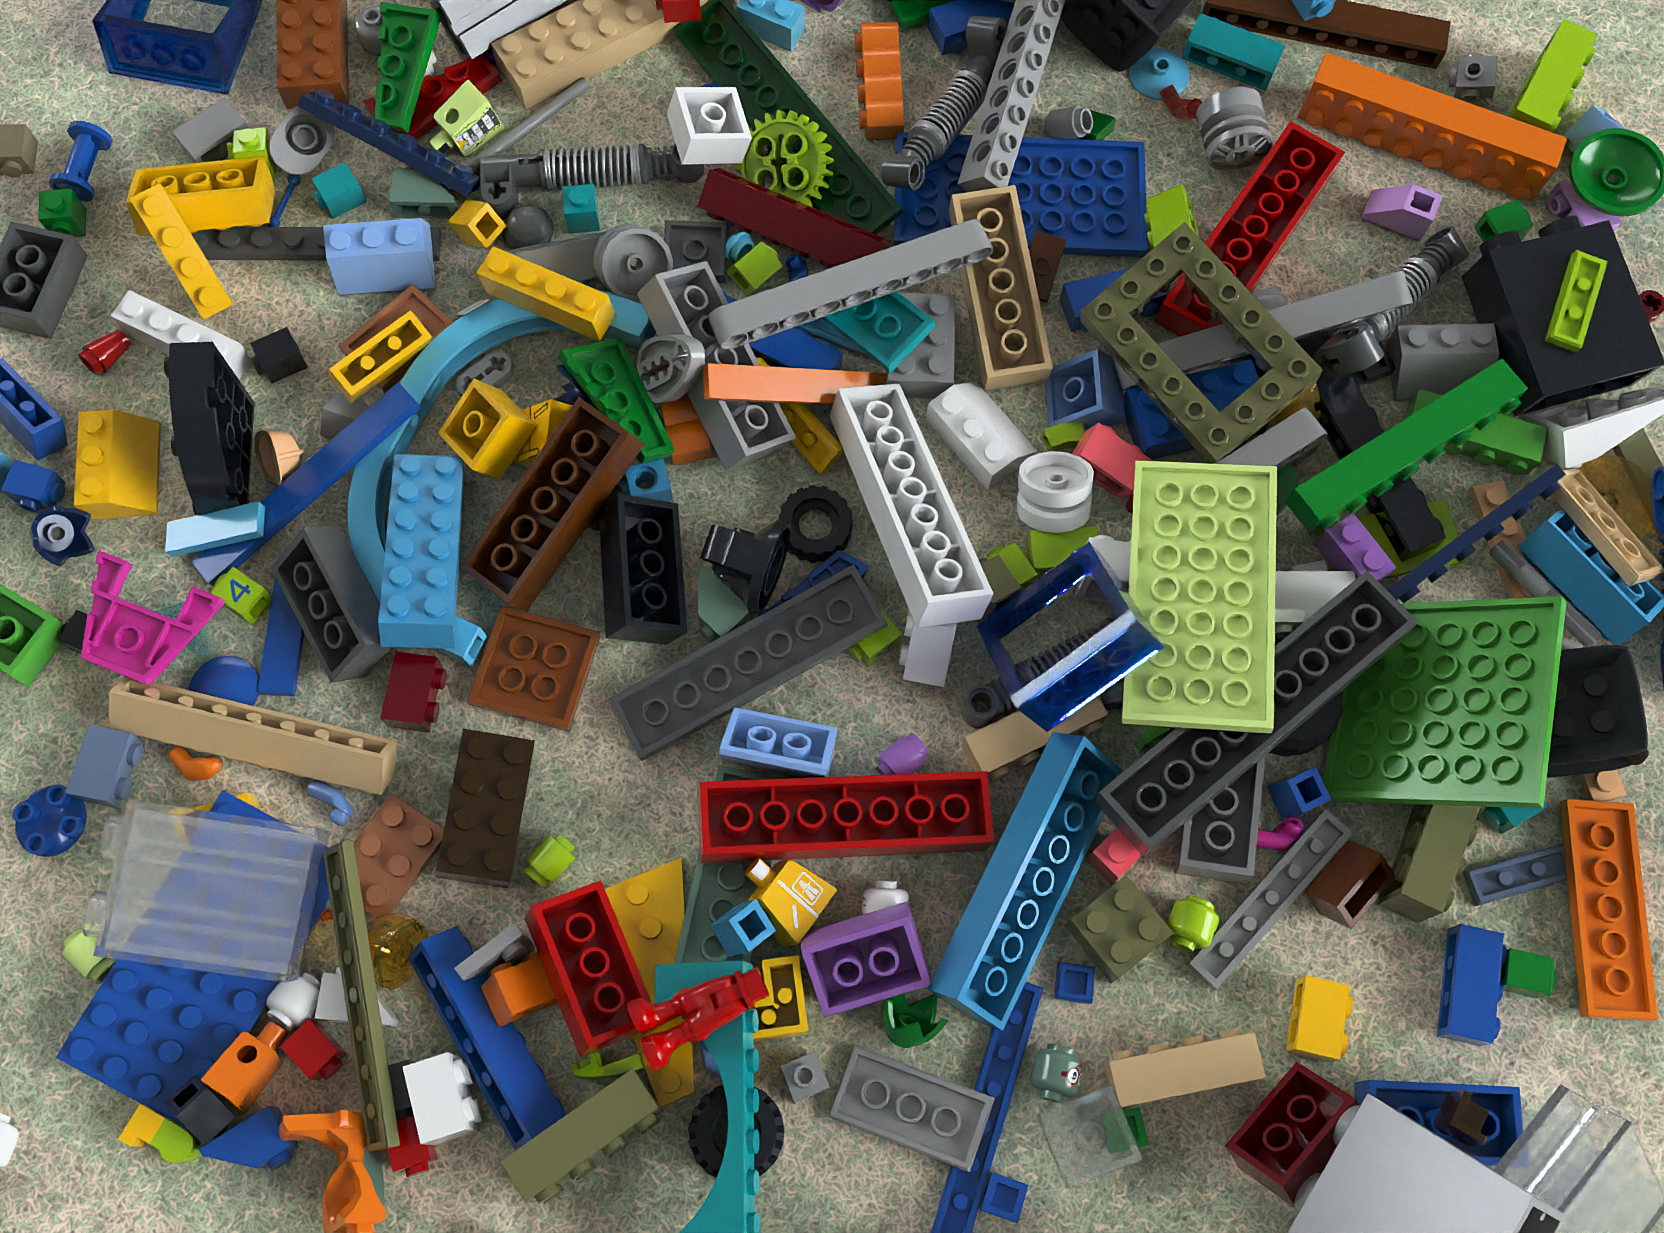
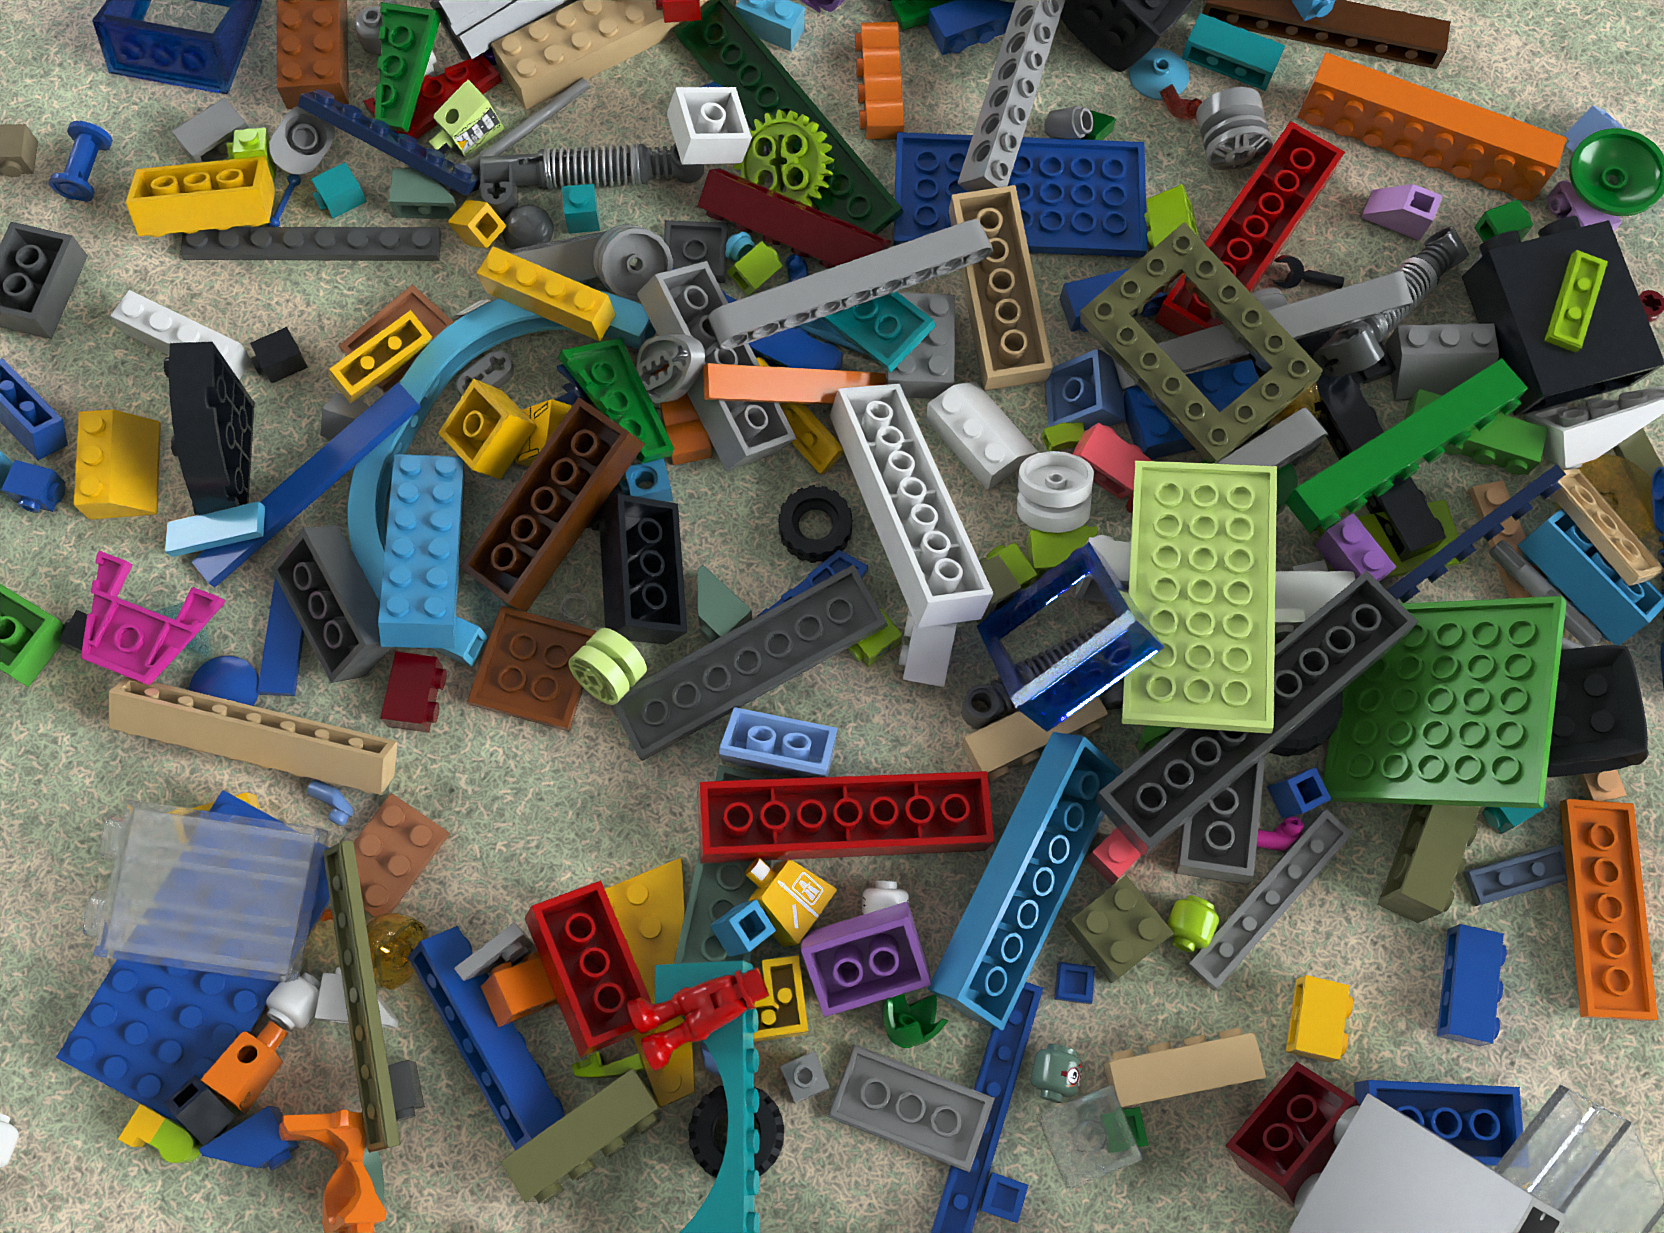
blue dish [13,785,87,857] -> none
dark blue piece [30,505,94,566] -> none
green brick [38,189,86,237] -> none
yellowish green brick [62,929,117,984] -> none
sand blue brick [65,724,143,809] -> none
red cone [78,329,132,375] -> none
yellow brick [129,183,233,320] -> none
orange arm [168,746,222,781] -> none
lime brick [210,567,272,626] -> none
light nougat piece [255,430,304,485] -> none
red brick [280,1019,347,1081] -> none
light blue slope [323,218,436,295] -> none
red brick [387,1115,438,1177] -> none
white brick [403,1052,483,1146] -> none
dark brown brick [435,728,535,888] -> none
lime brick [523,834,576,888] -> none
black piece [700,520,791,614] -> none
medium lavender brick [876,733,929,775] -> none
dark grey piece [881,15,1008,190] -> none
reddish brown plate [1029,231,1067,303] -> none
reddish brown piece [1305,840,1396,929] -> none
dark brown panel [1433,1090,1489,1146] -> none
light grey brick [1449,53,1498,102] -> none
green brick [1500,948,1557,998] -> none
lime brick [1508,19,1598,133] -> none
none -> yellowish green wheel [569,628,647,705]
none -> black piece [1272,255,1344,289]

